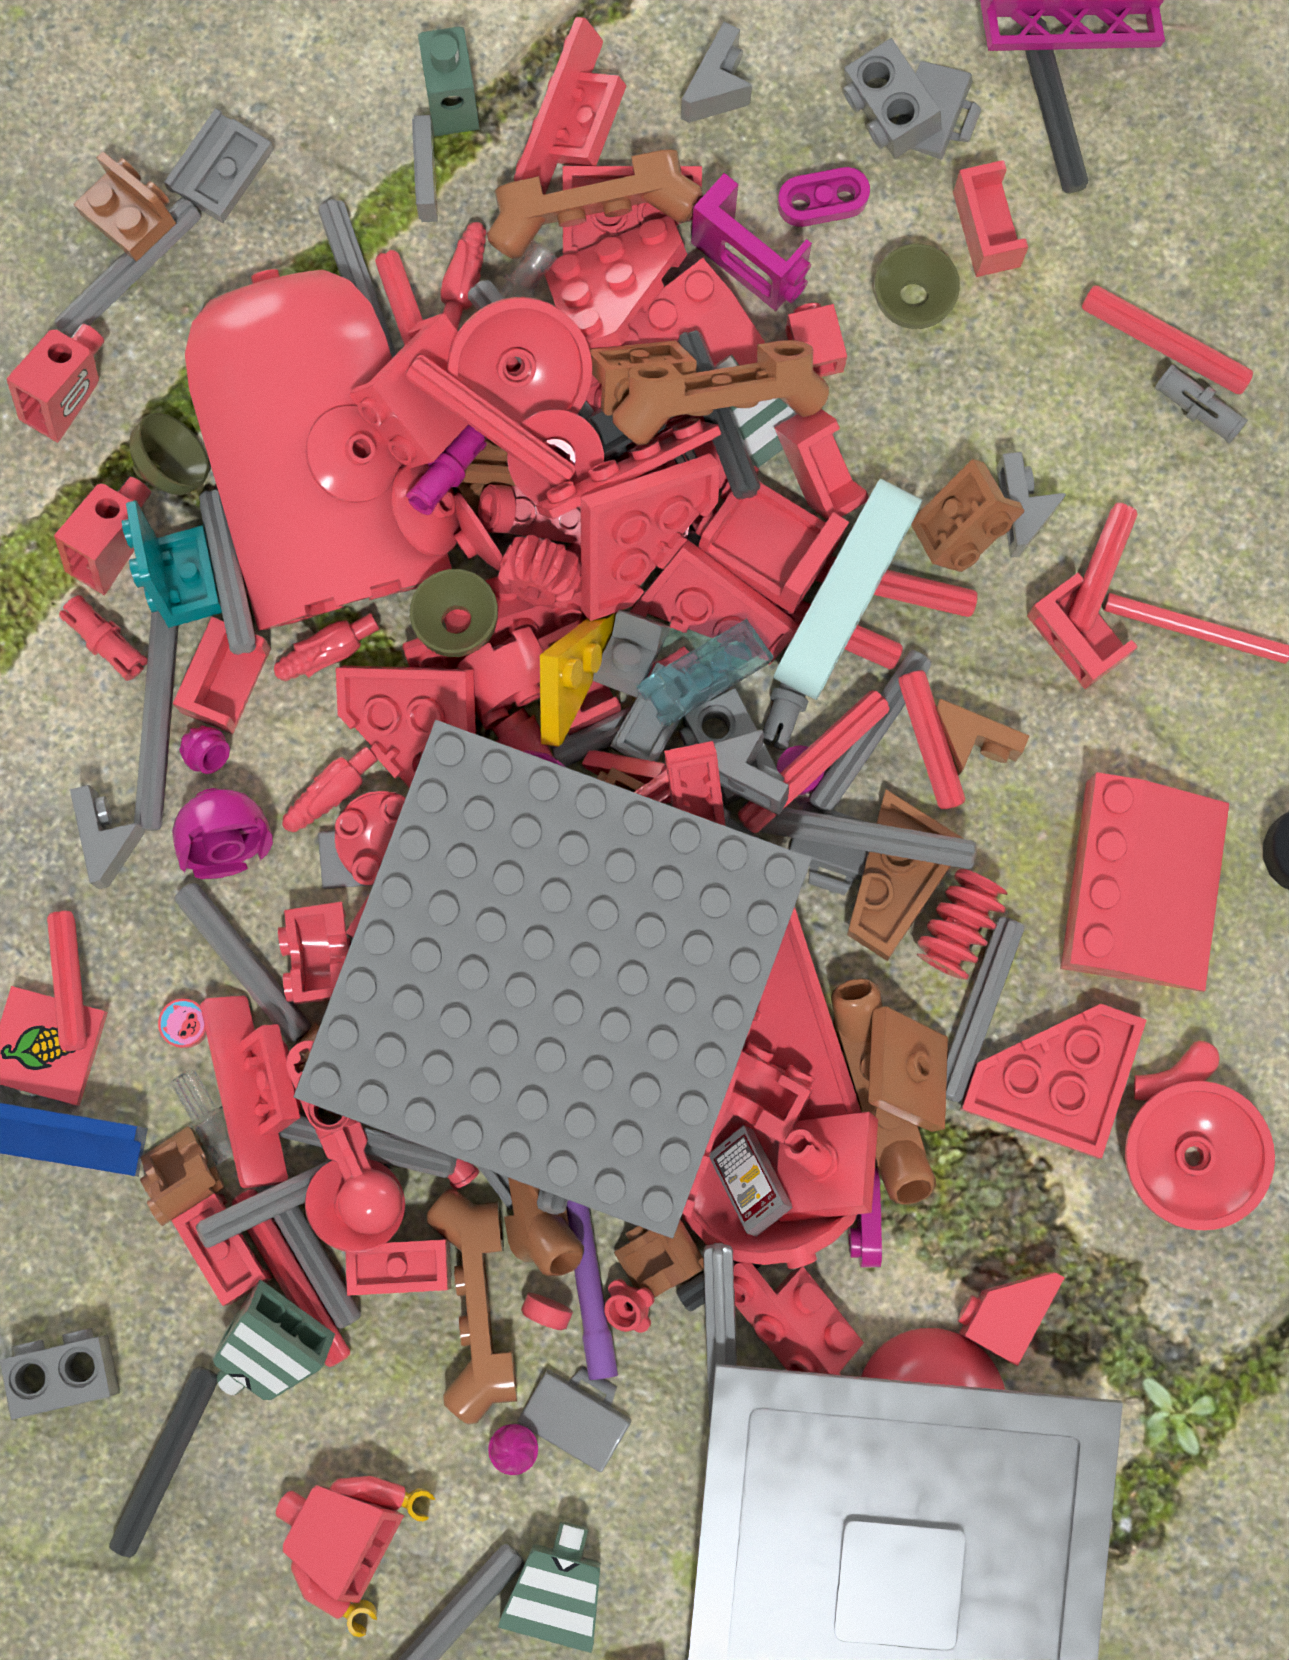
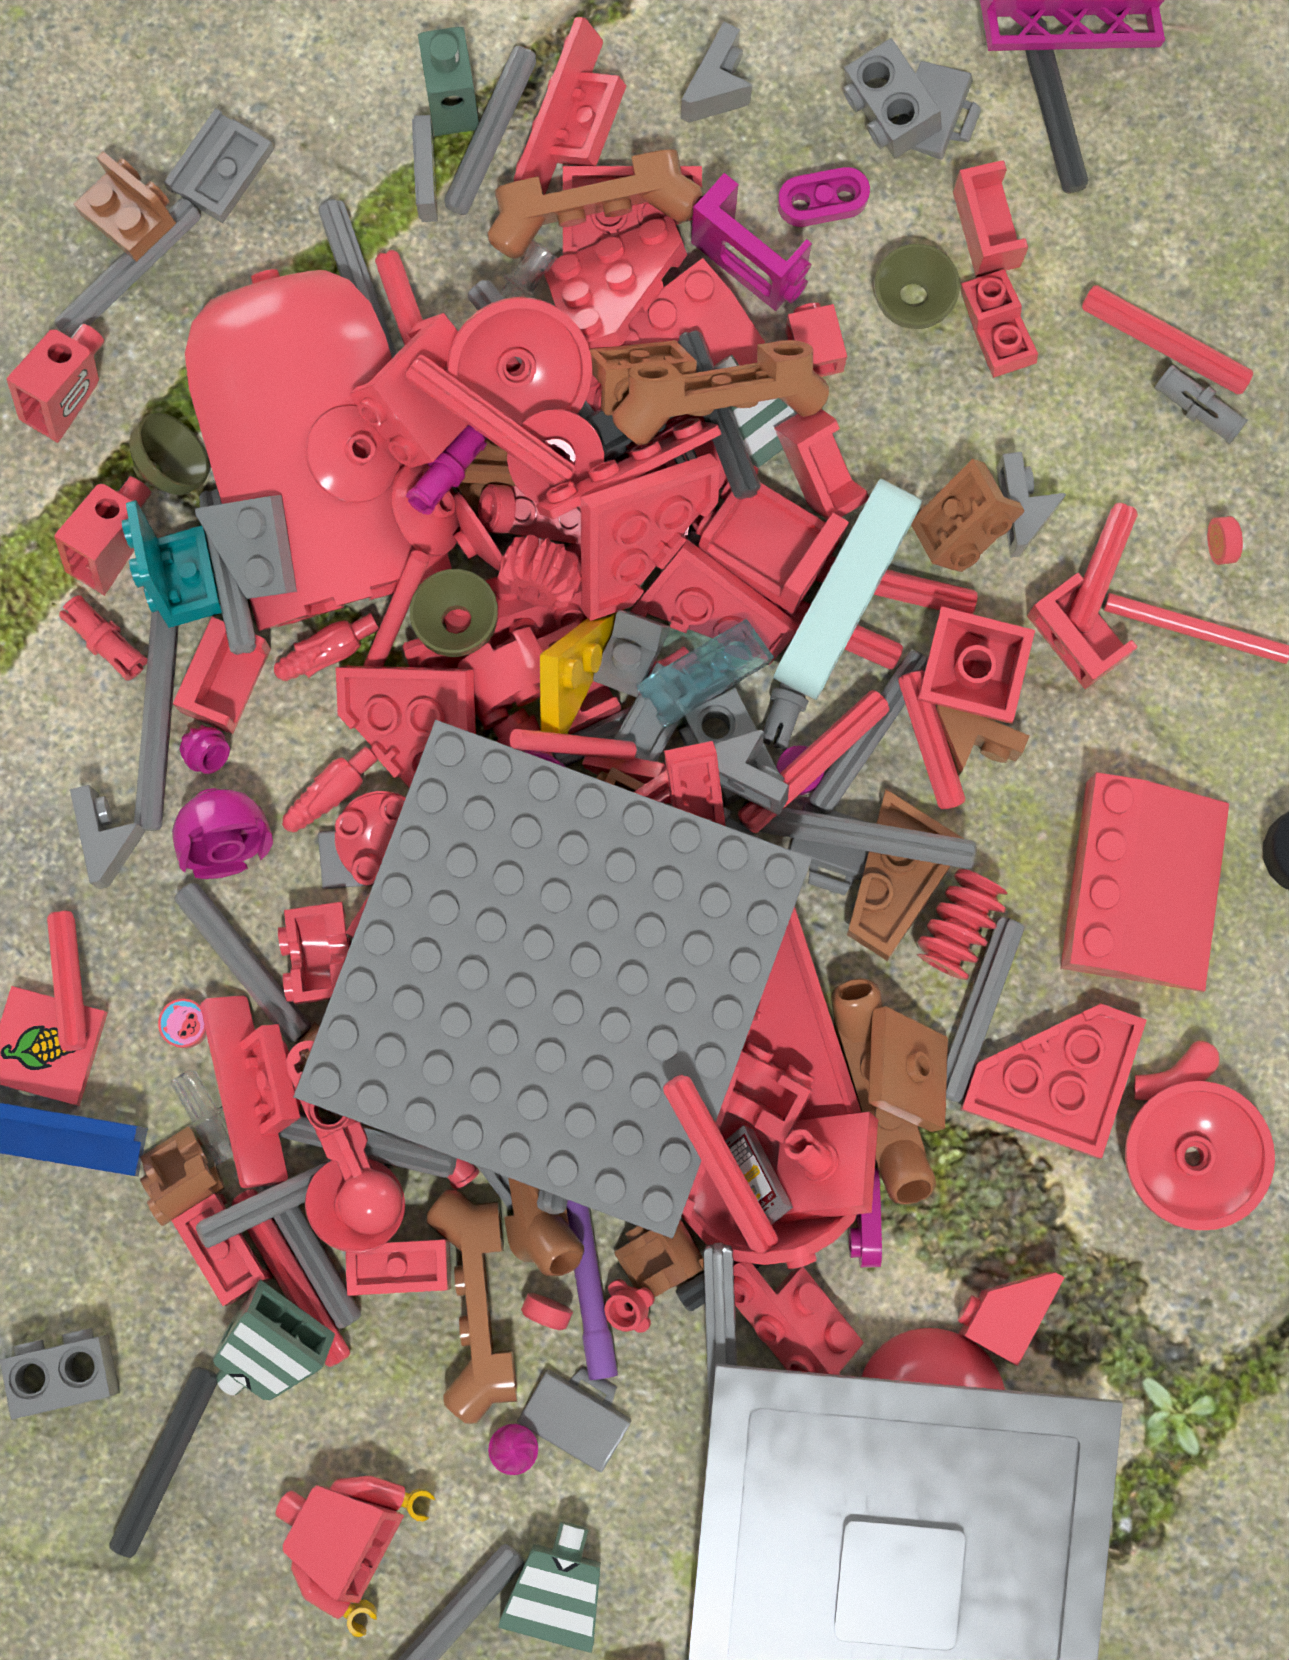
coral piece [440,222,486,330] -> none
none -> light grey wing [195,495,297,599]
none -> coral bar [363,550,430,666]
none -> light grey axle [444,46,536,215]
none -> coral bar [509,729,637,760]
none -> coral axle [663,1075,778,1254]
none -> coral slope [918,606,1035,724]
none -> coral slope [961,269,1038,378]
none -> coral tile [1207,516,1243,565]

